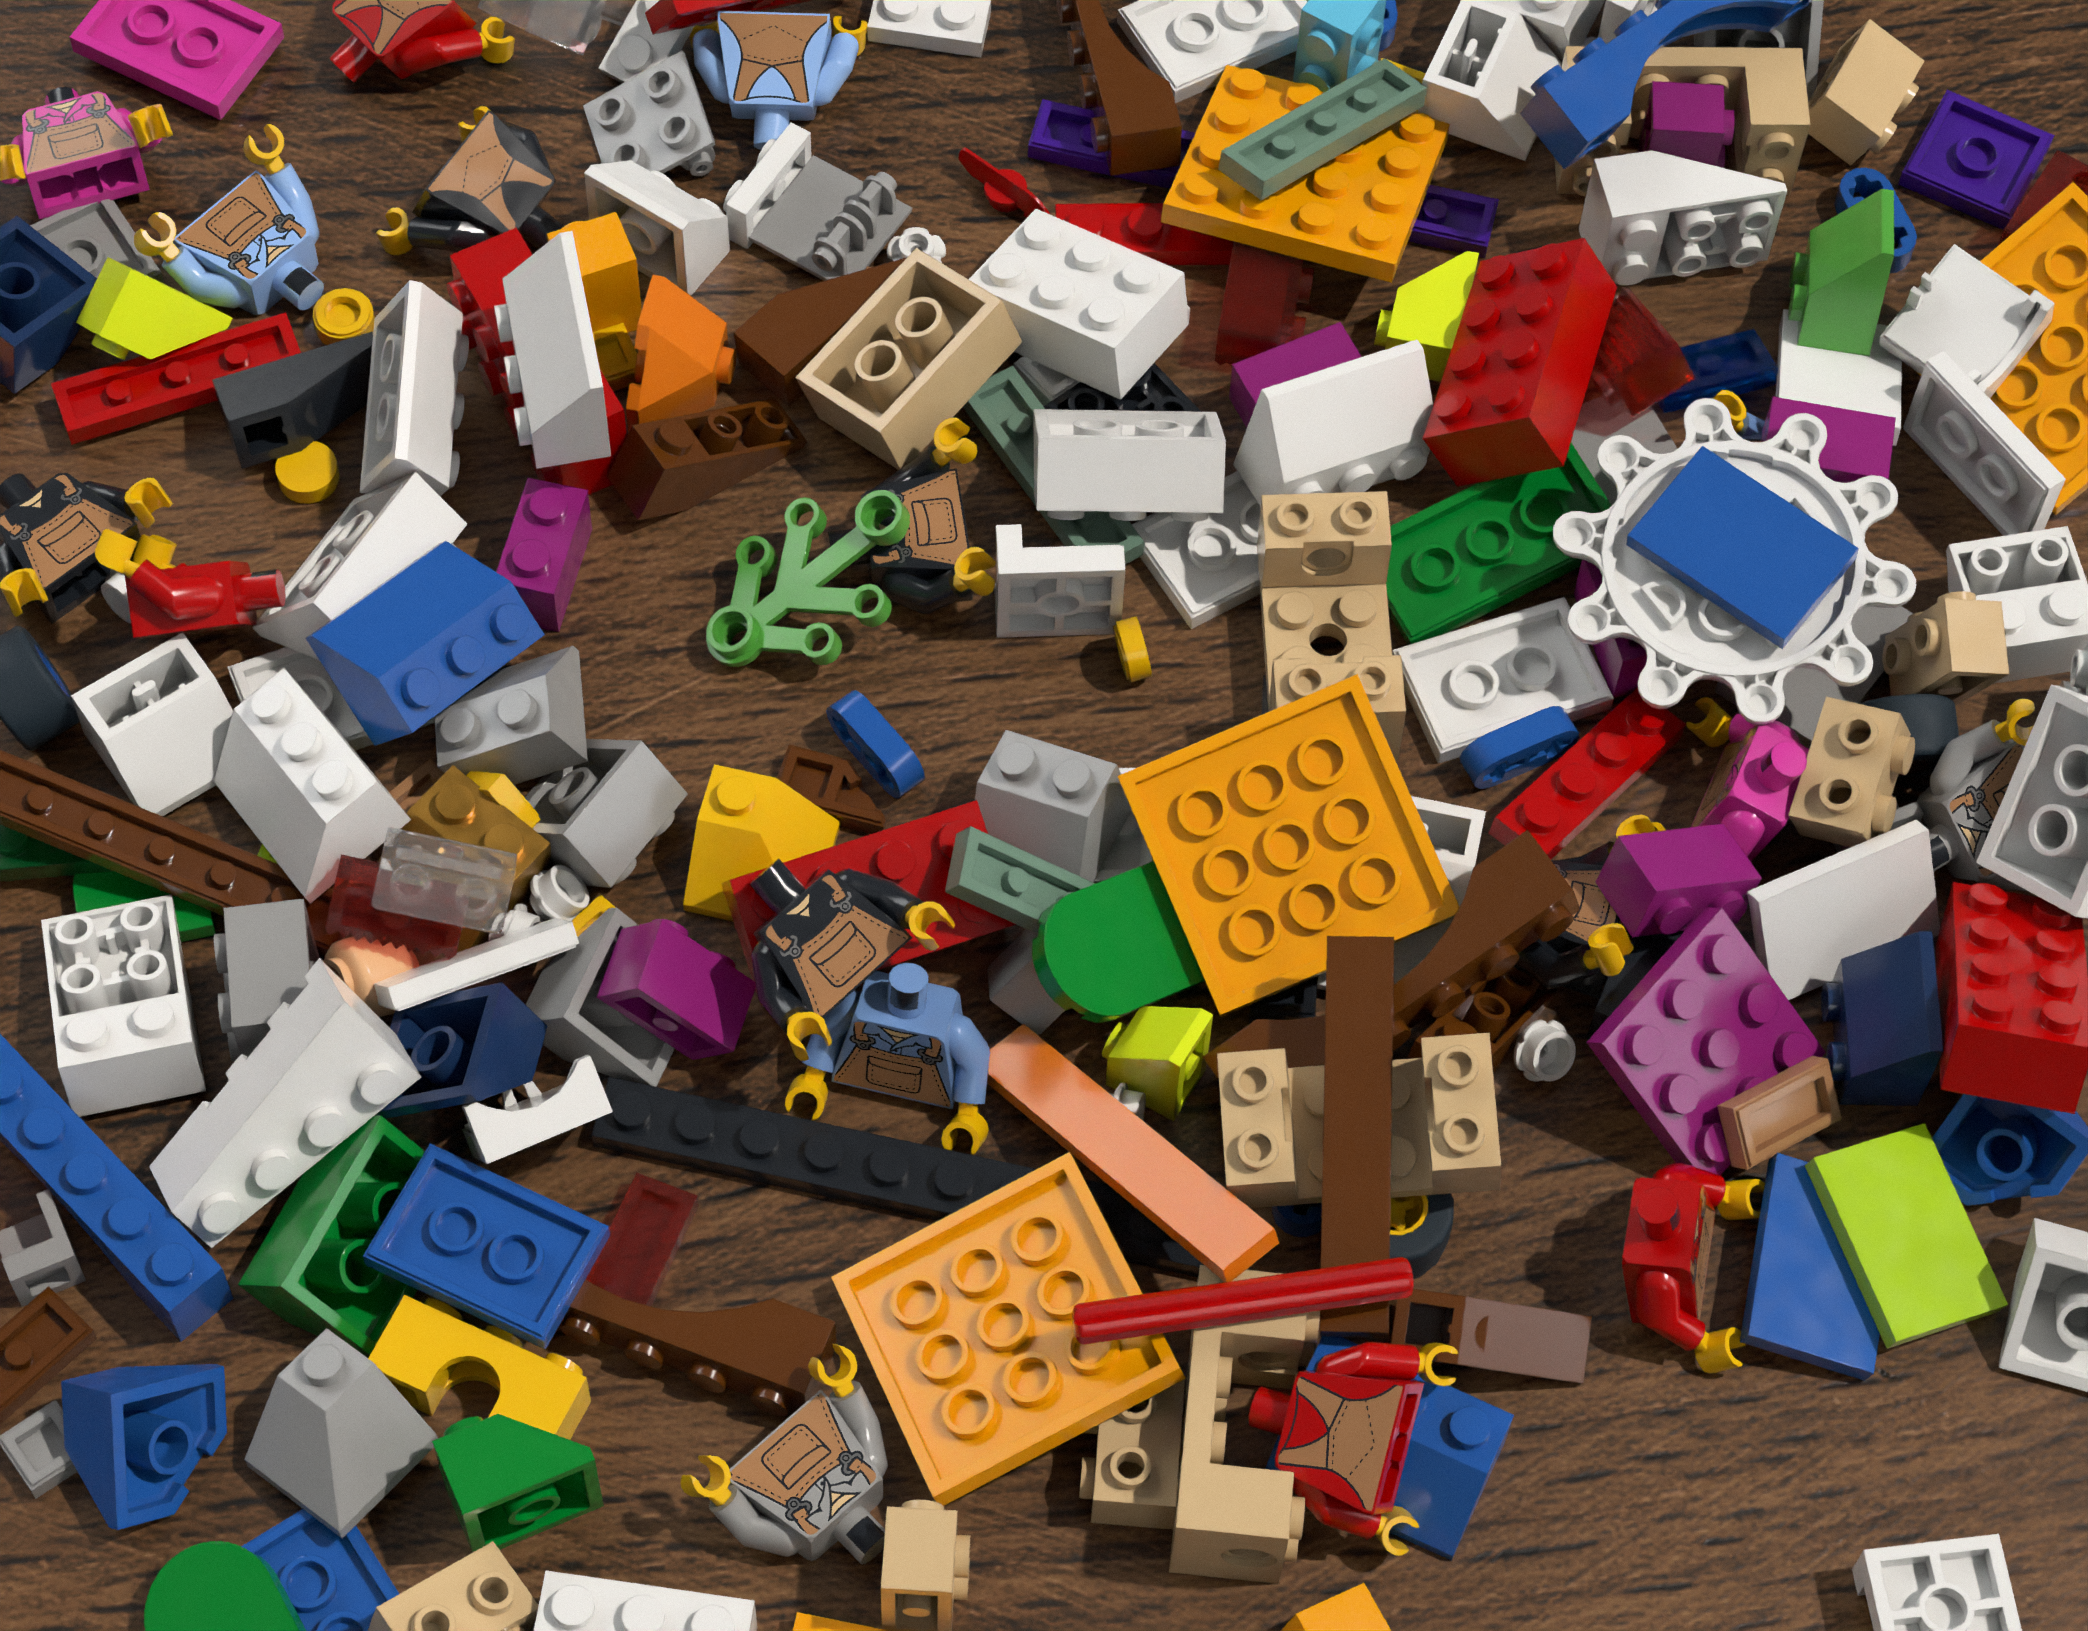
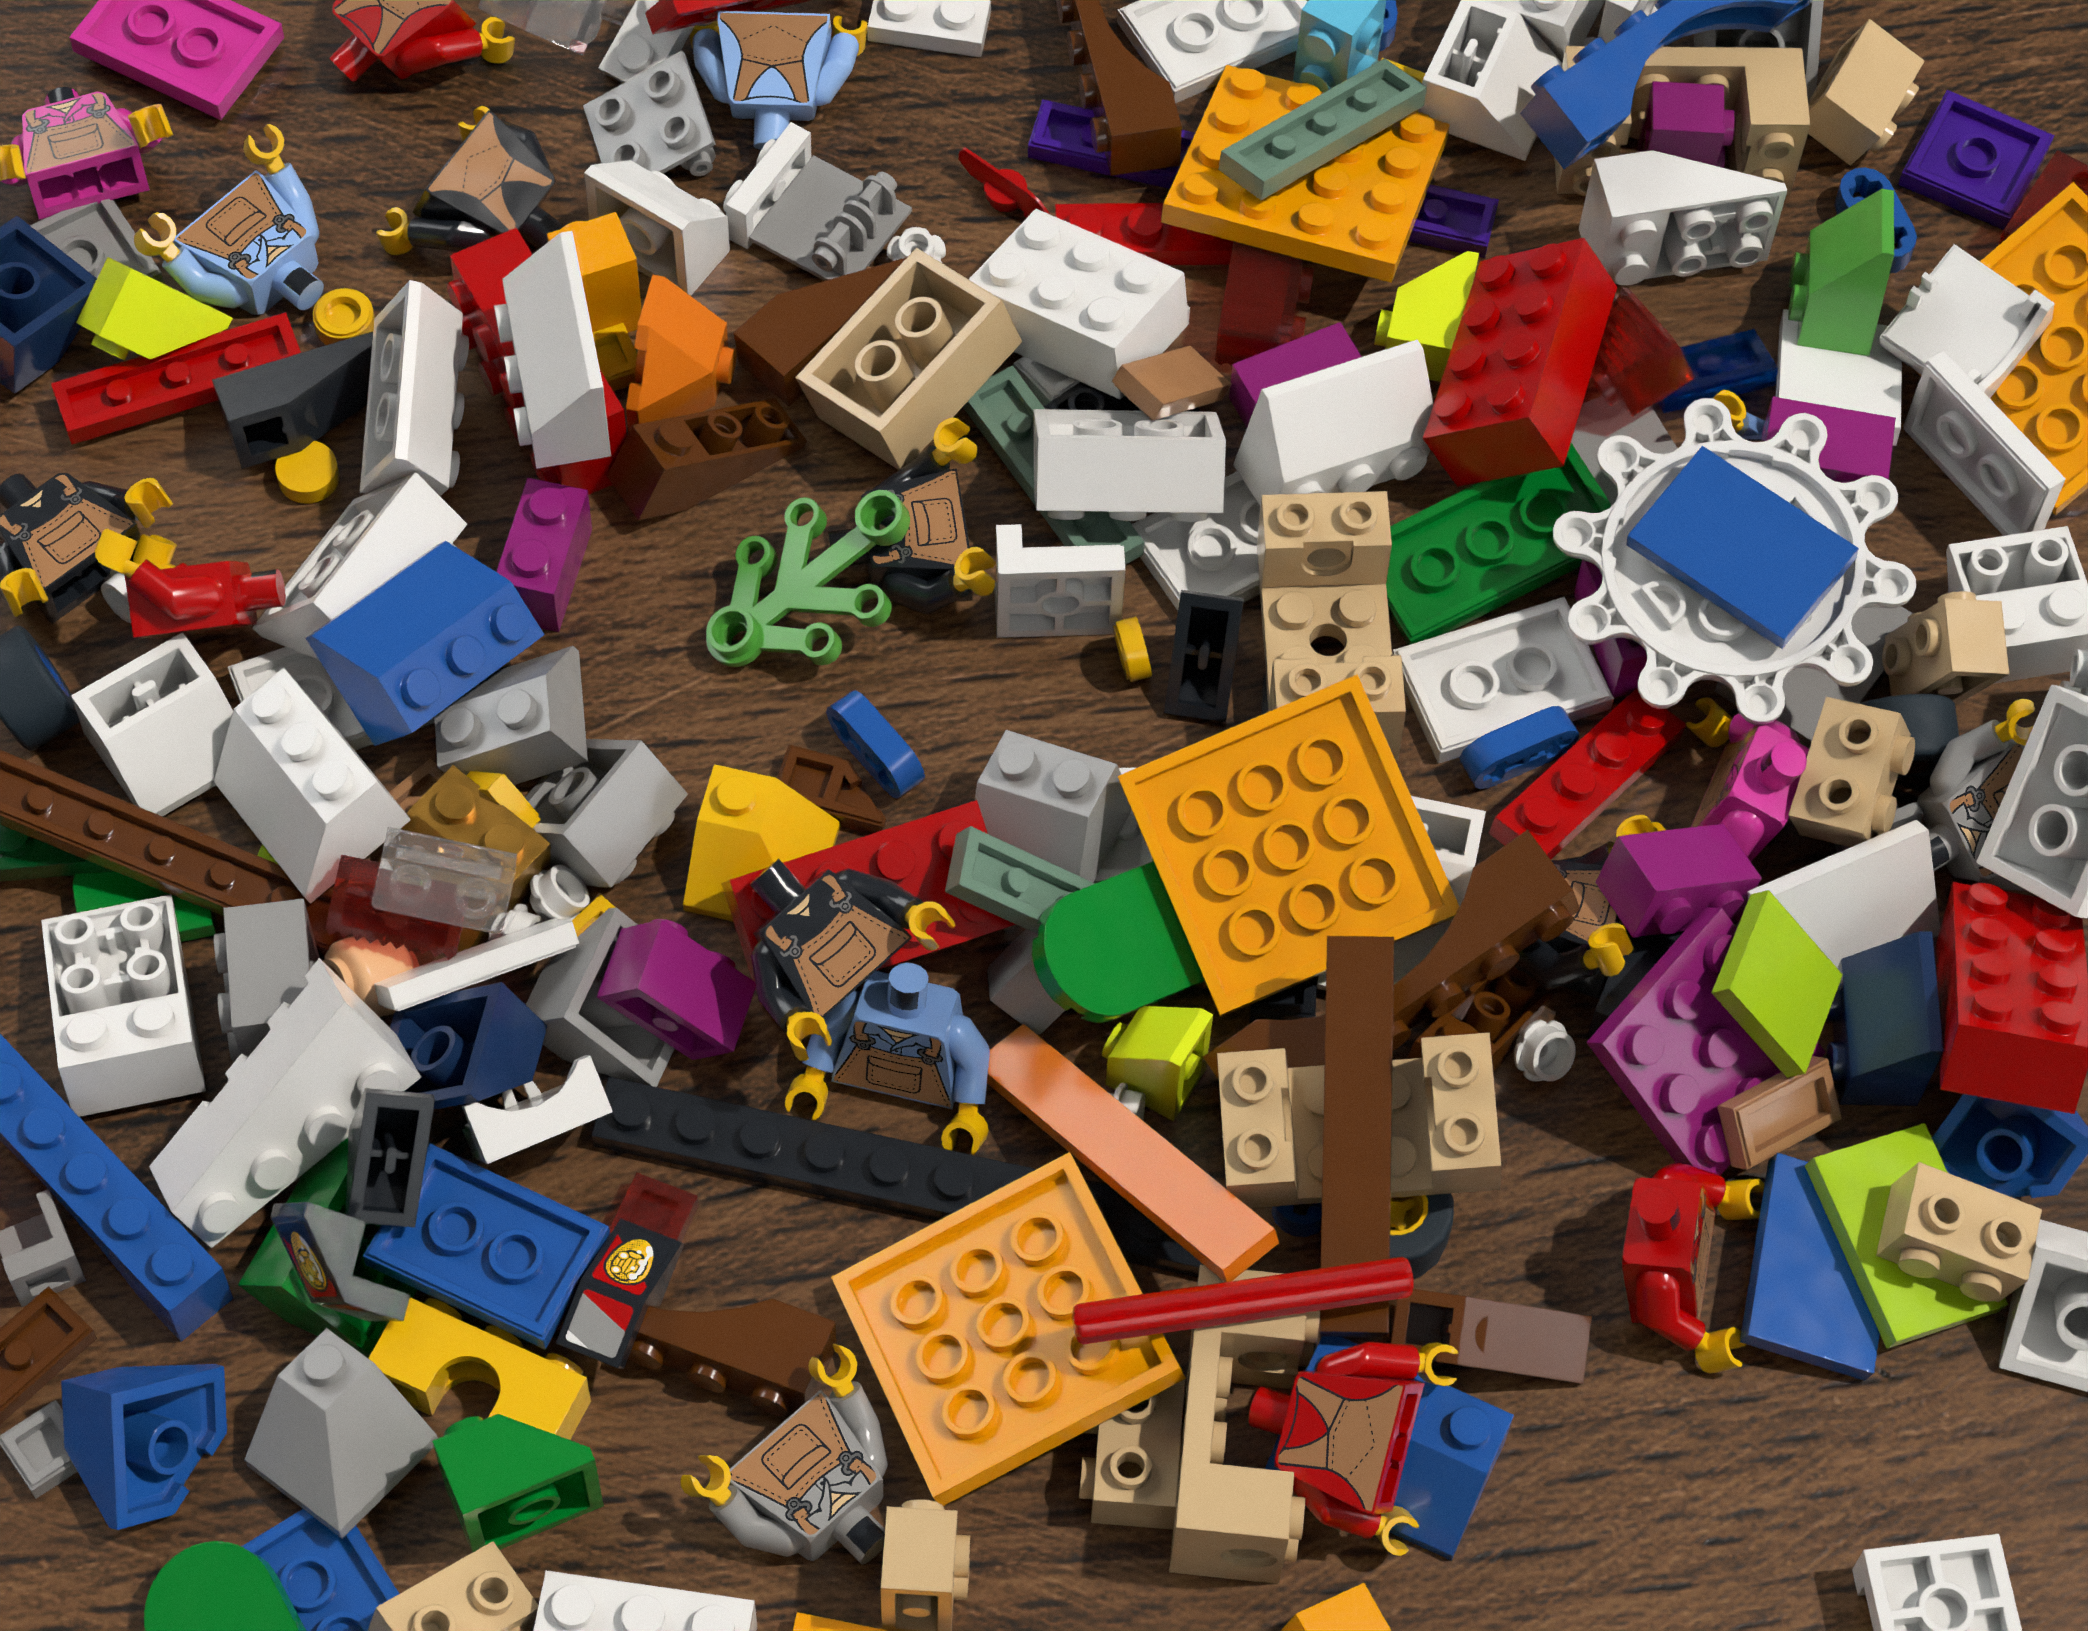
none -> clear smoke slope [271,1202,410,1322]
none -> black slope [346,1088,435,1227]
none -> slope [556,1218,685,1369]
none -> medium nougat tile [1112,346,1232,420]
none -> black slope [1164,589,1244,722]
none -> lime tile [1712,890,1843,1078]
none -> tan brick [1876,1162,2042,1302]

